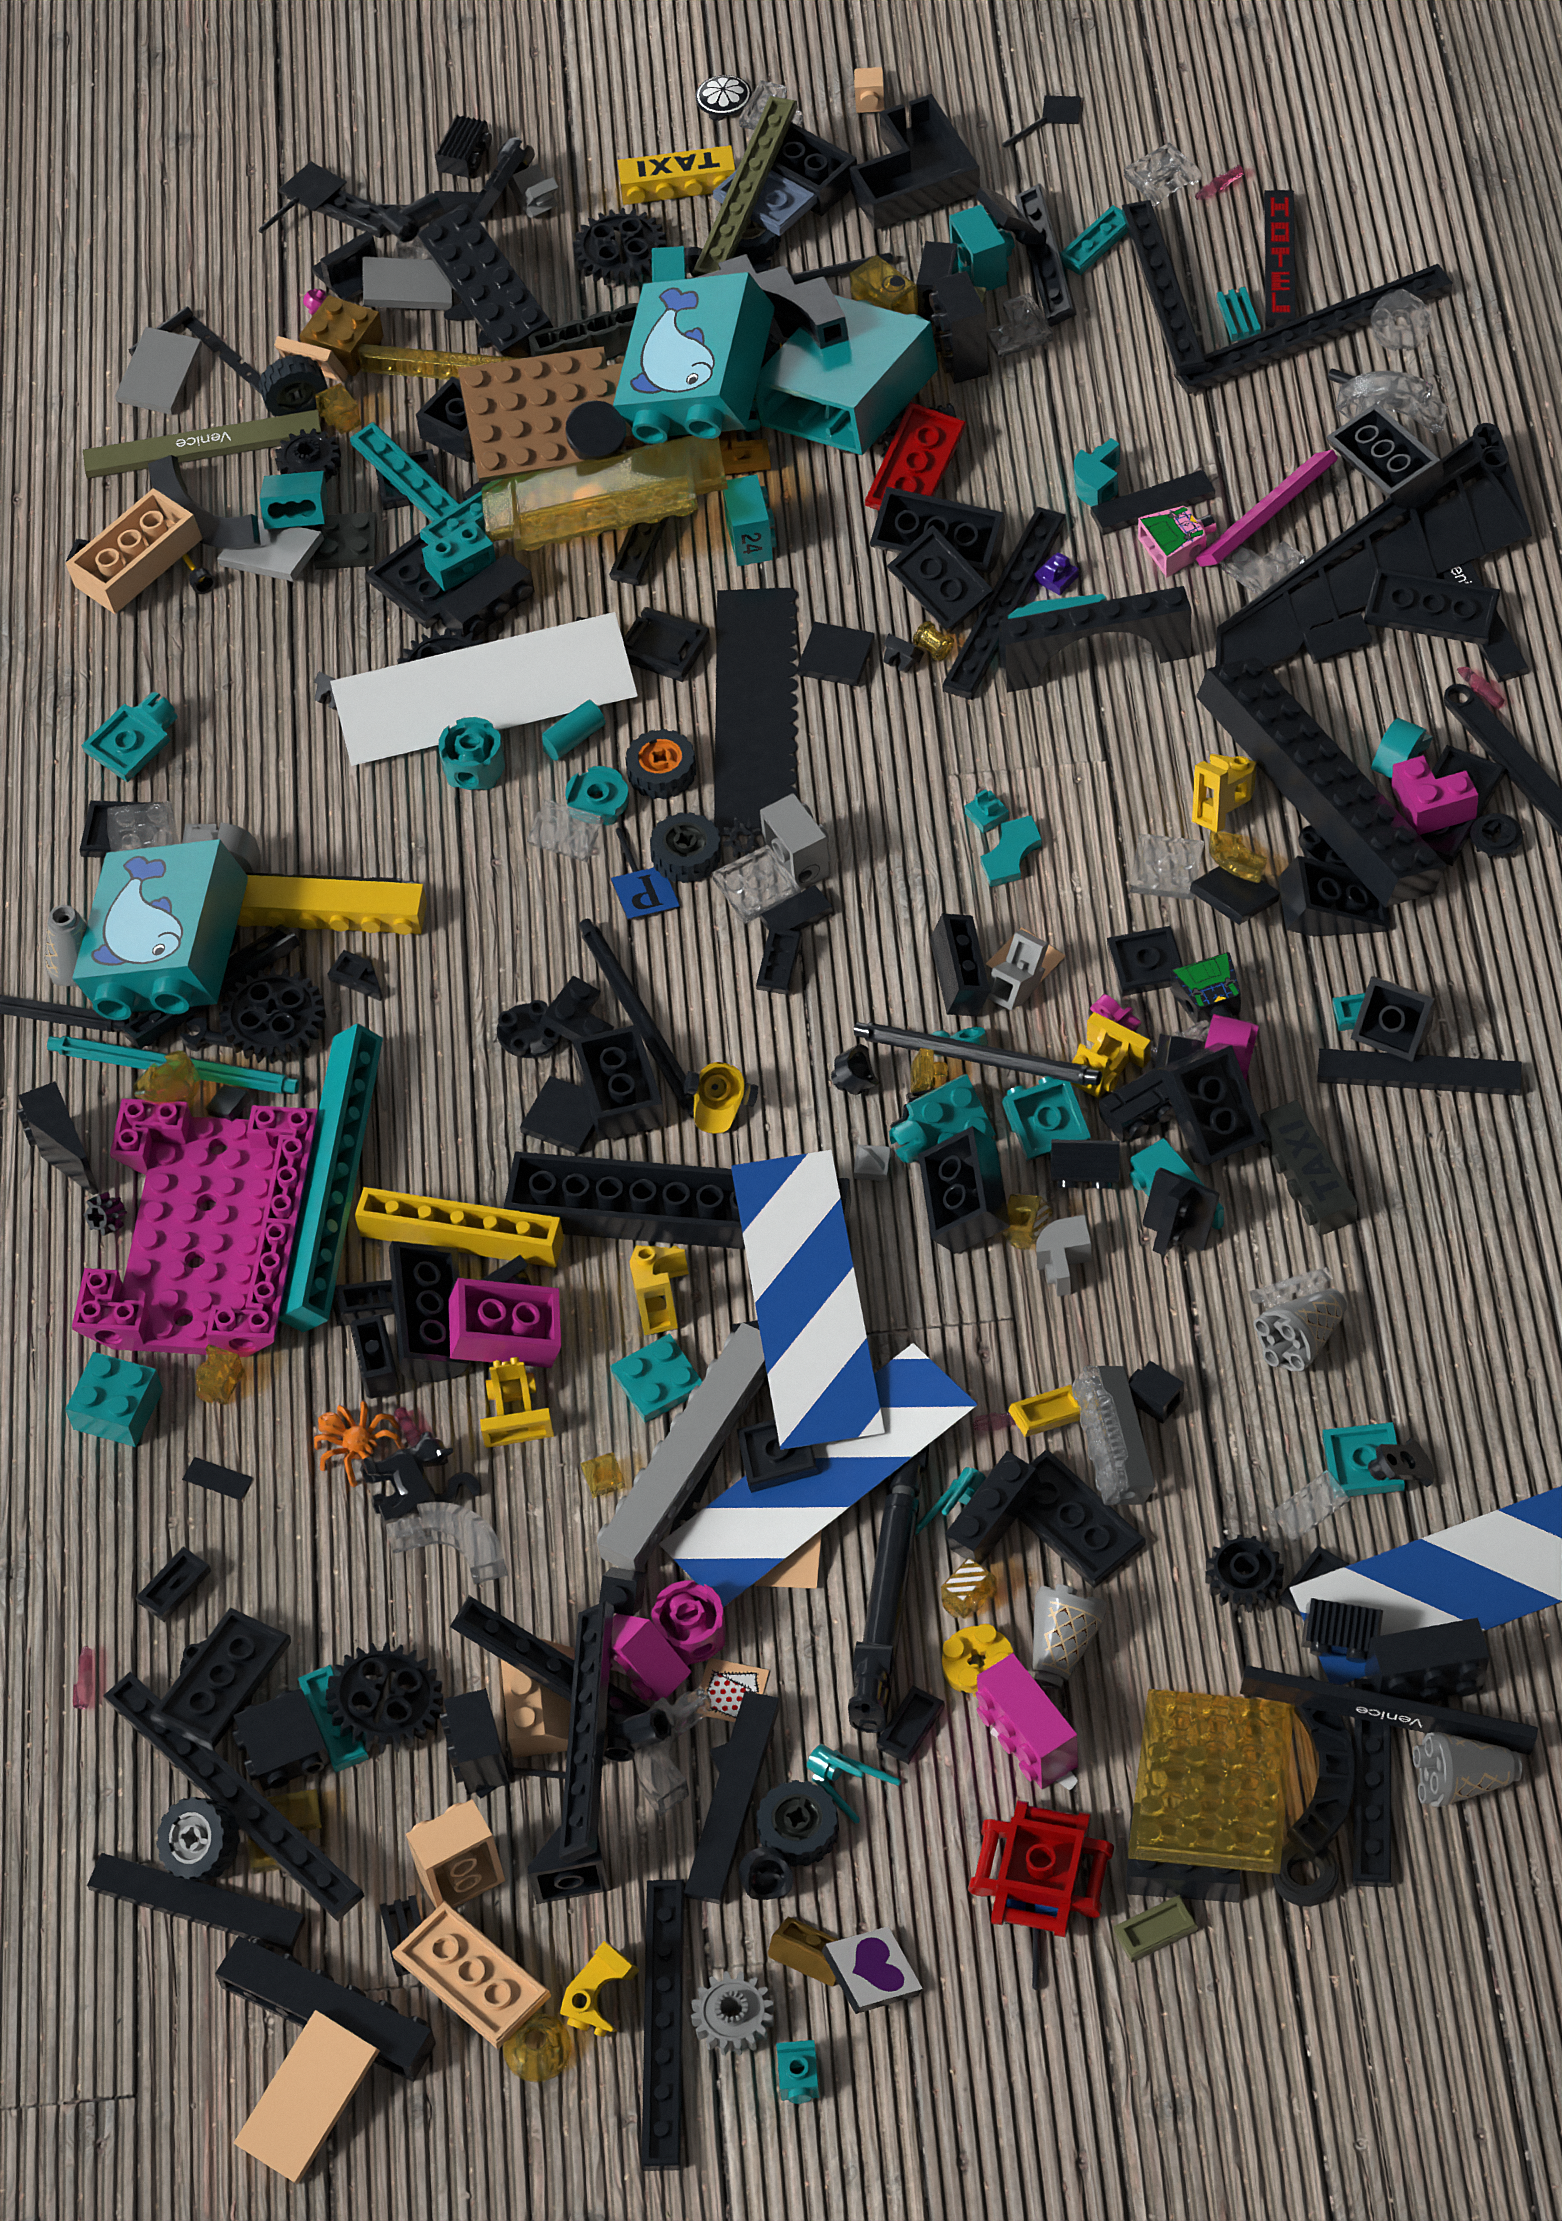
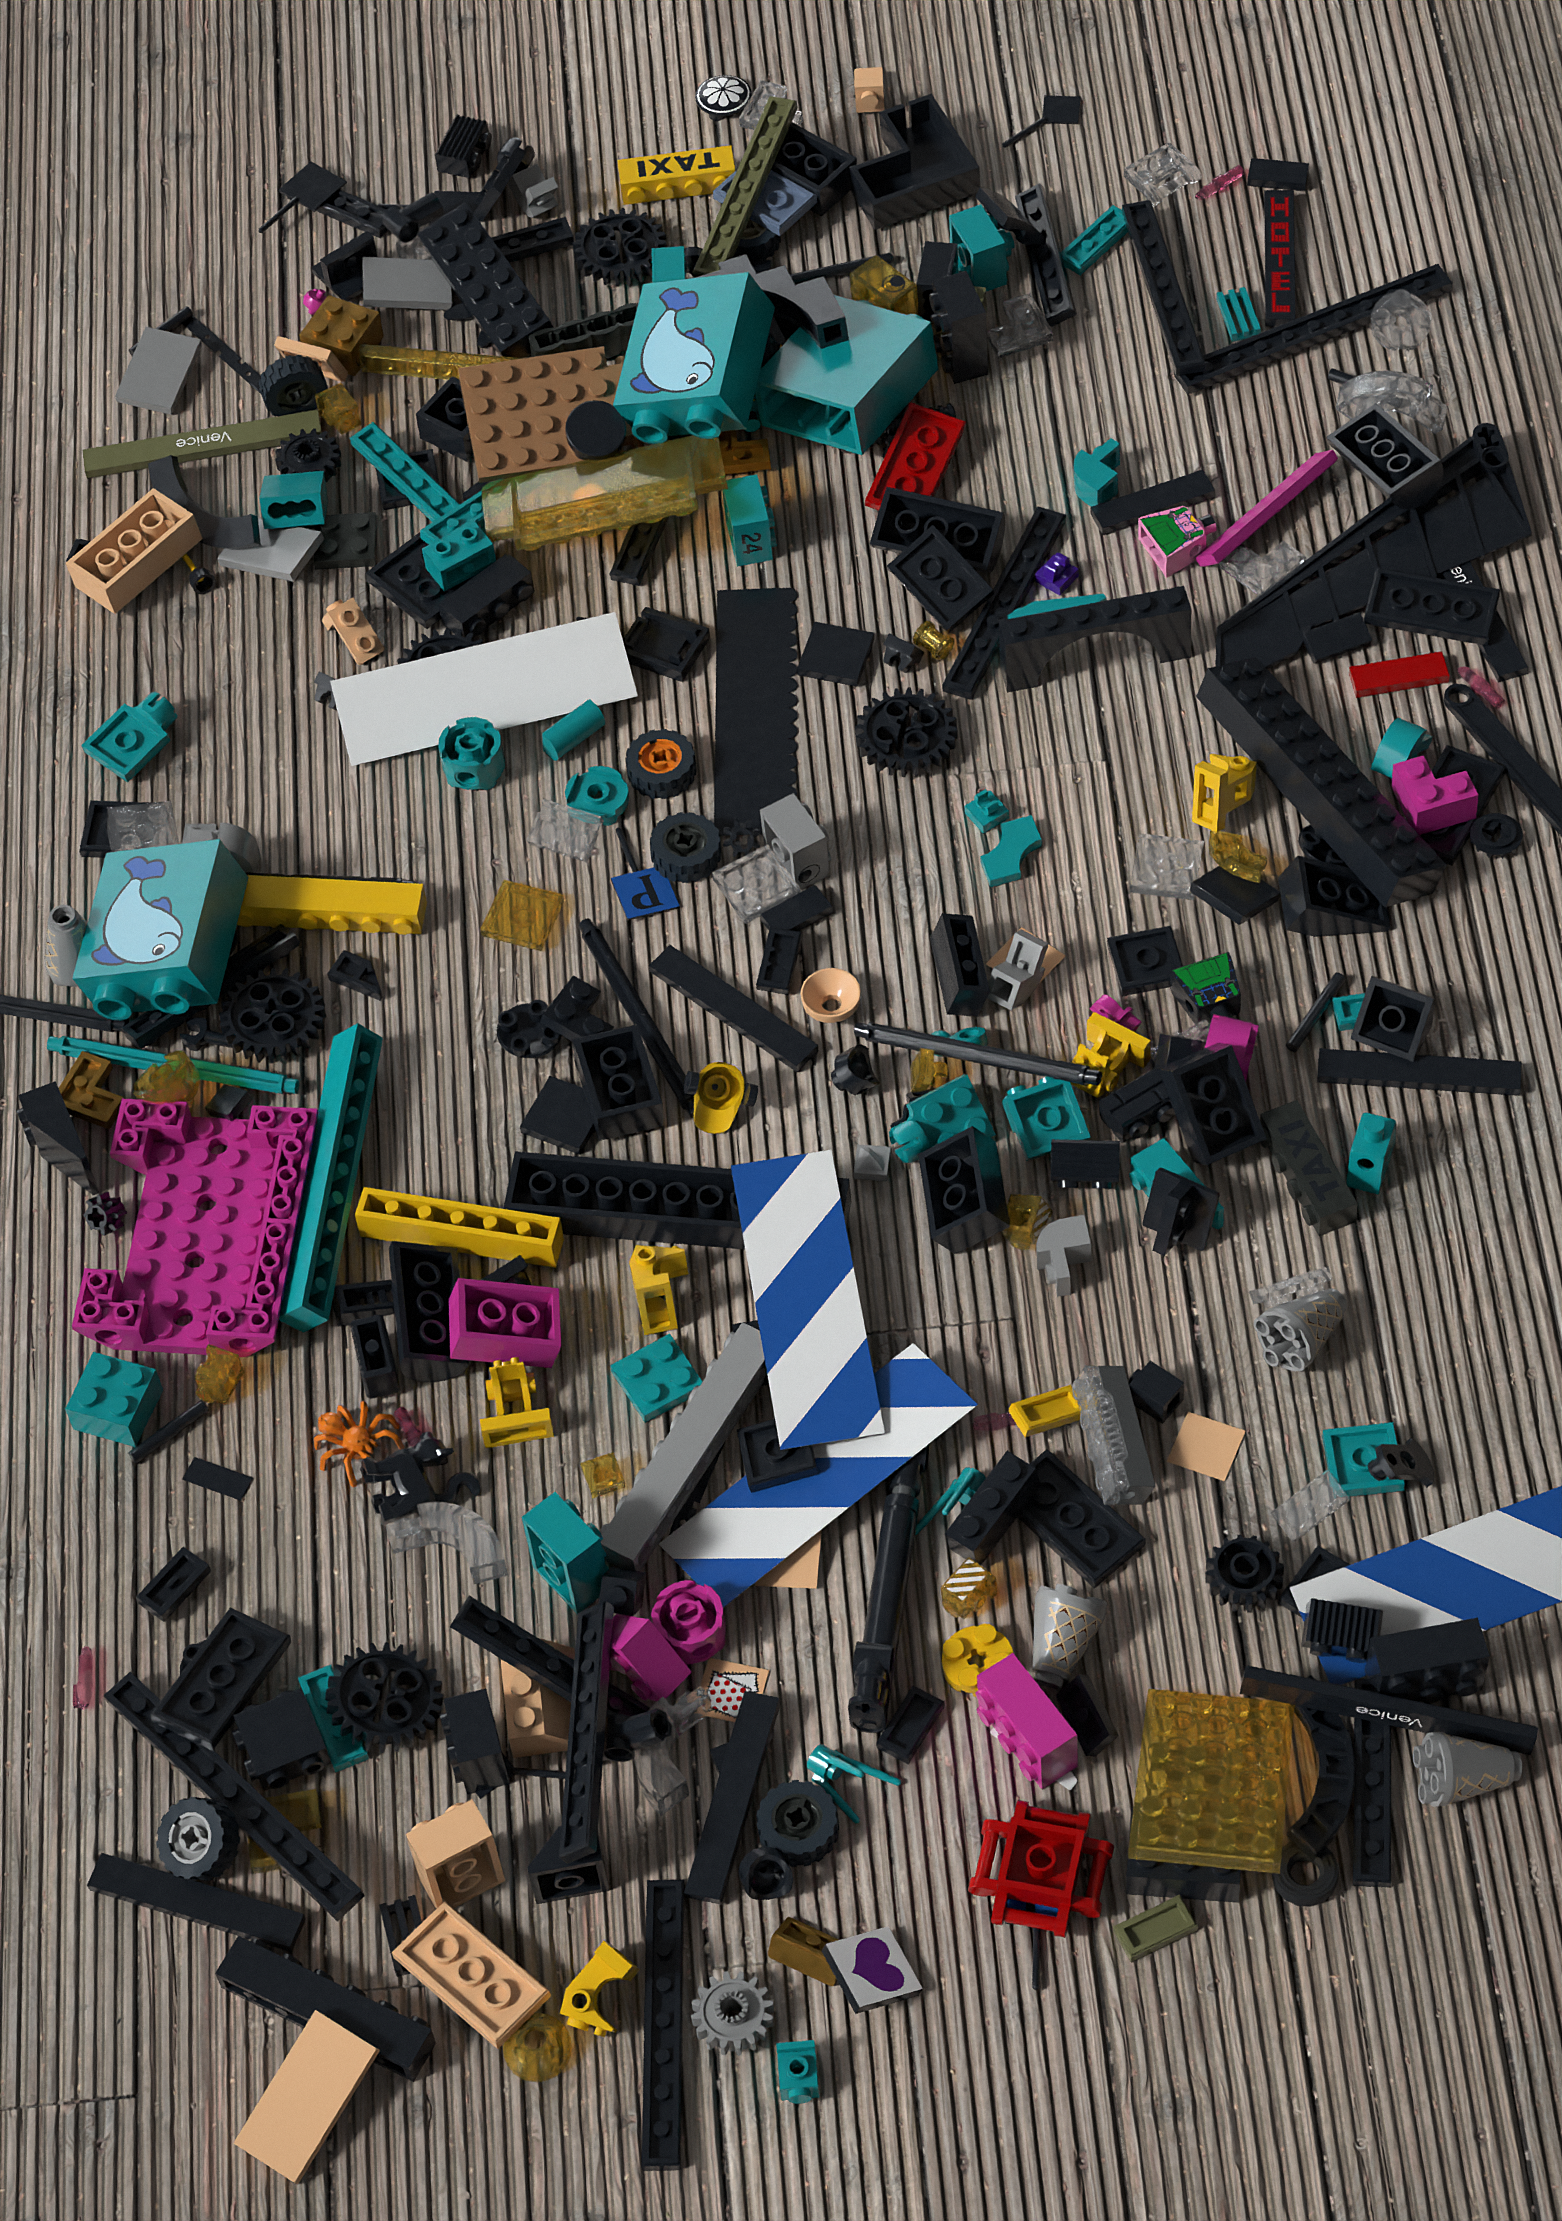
none -> pearl gold plate [59,1051,123,1129]
none -> black piece [128,1400,209,1464]
none -> light nougat bracket [321,598,385,665]
none -> clear yellow tile [480,880,564,951]
none -> black plate [491,217,574,263]
none -> teal brick [522,1492,609,1615]
none -> black tile [649,945,819,1072]
none -> light nougat piece [800,968,861,1023]
none -> black gear [855,687,958,777]
none -> black plate [1055,1674,1119,1757]
none -> light nougat sticker [1166,1412,1246,1481]
none -> black tile [1247,158,1309,191]
none -> black bar [1286,972,1346,1052]
none -> teal torso [1346,1113,1396,1195]
none -> red tile [1349,651,1450,698]

